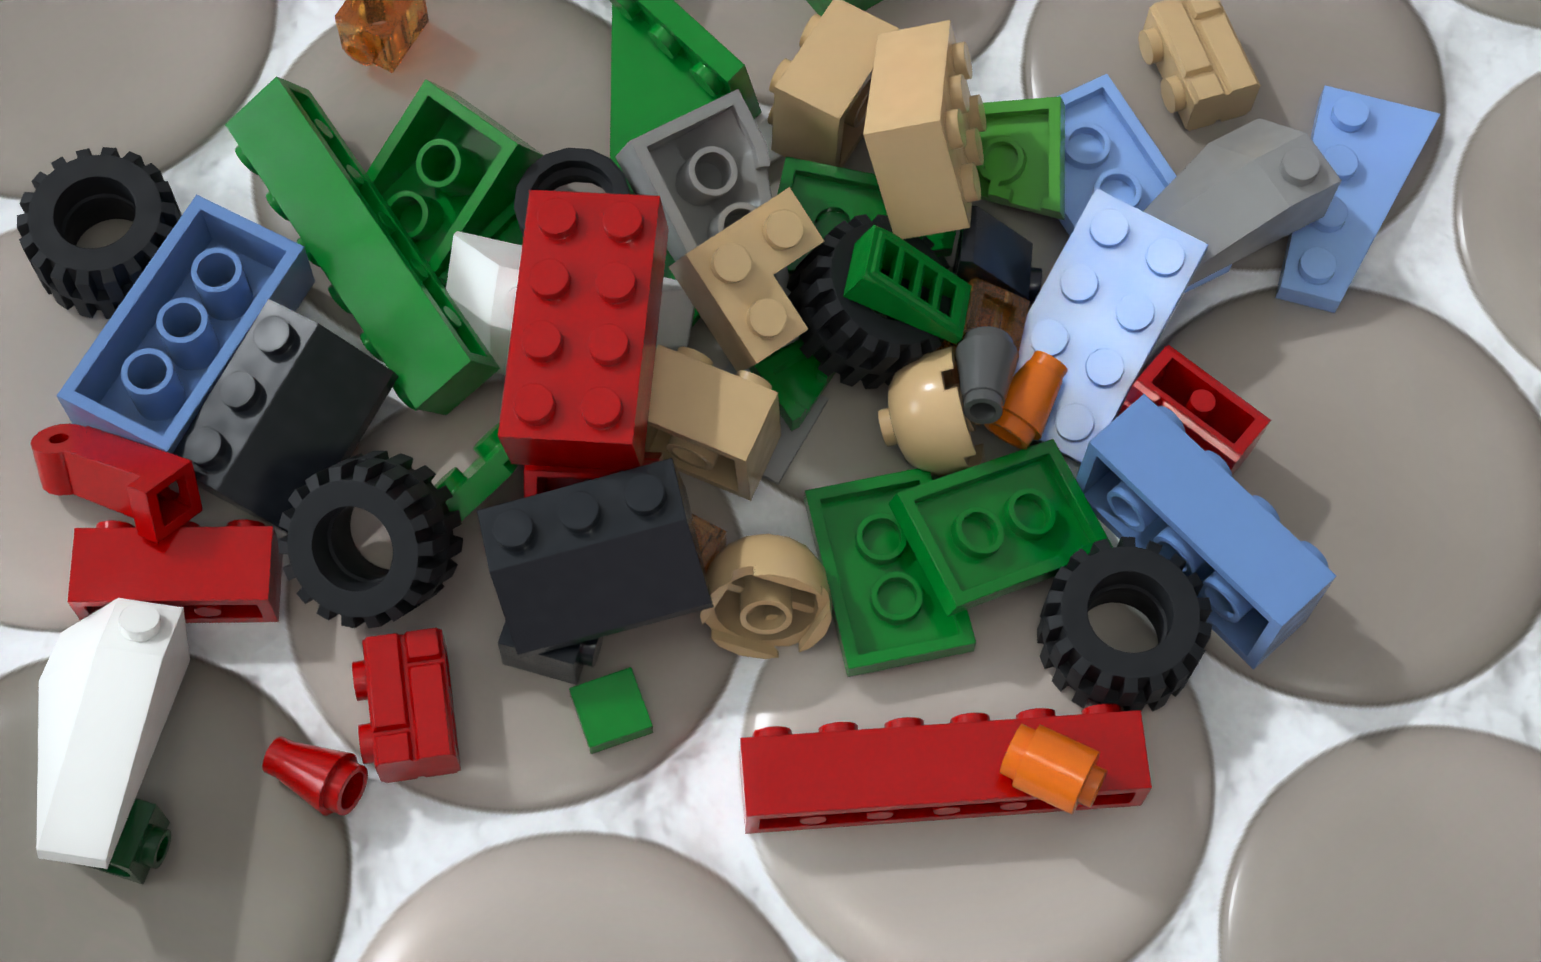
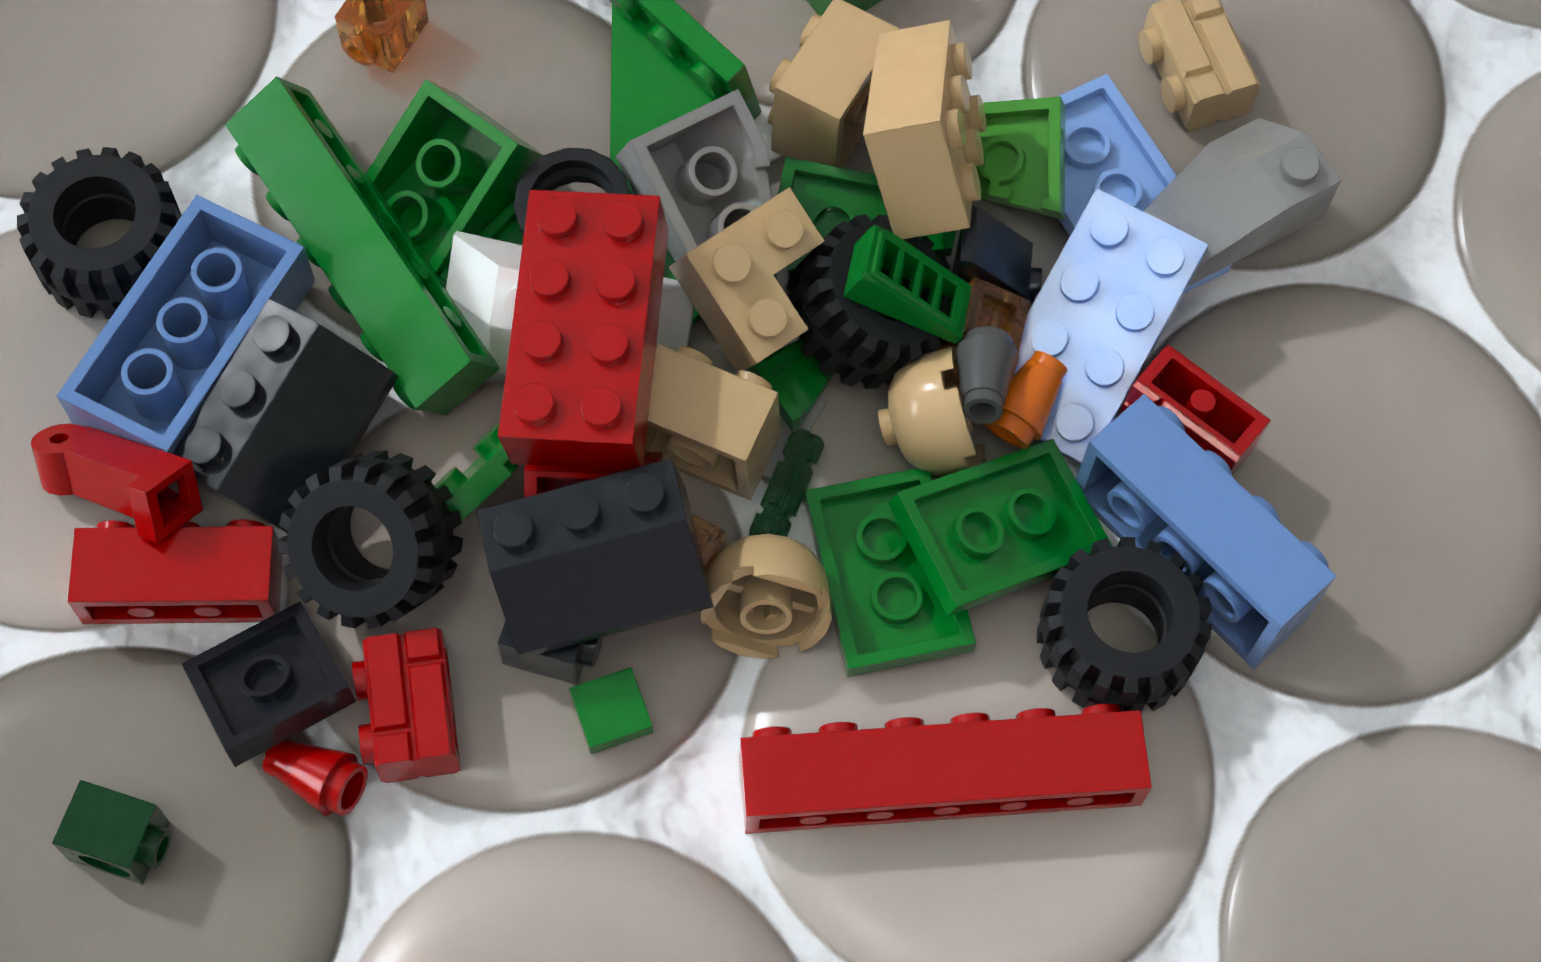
white wedge [36,598,190,869] -> none
orange brick [999,724,1107,814] -> none
light blue wing [1275,85,1440,313] -> none
none -> black plate [182,601,356,767]
none -> clear green axle [749,429,824,537]

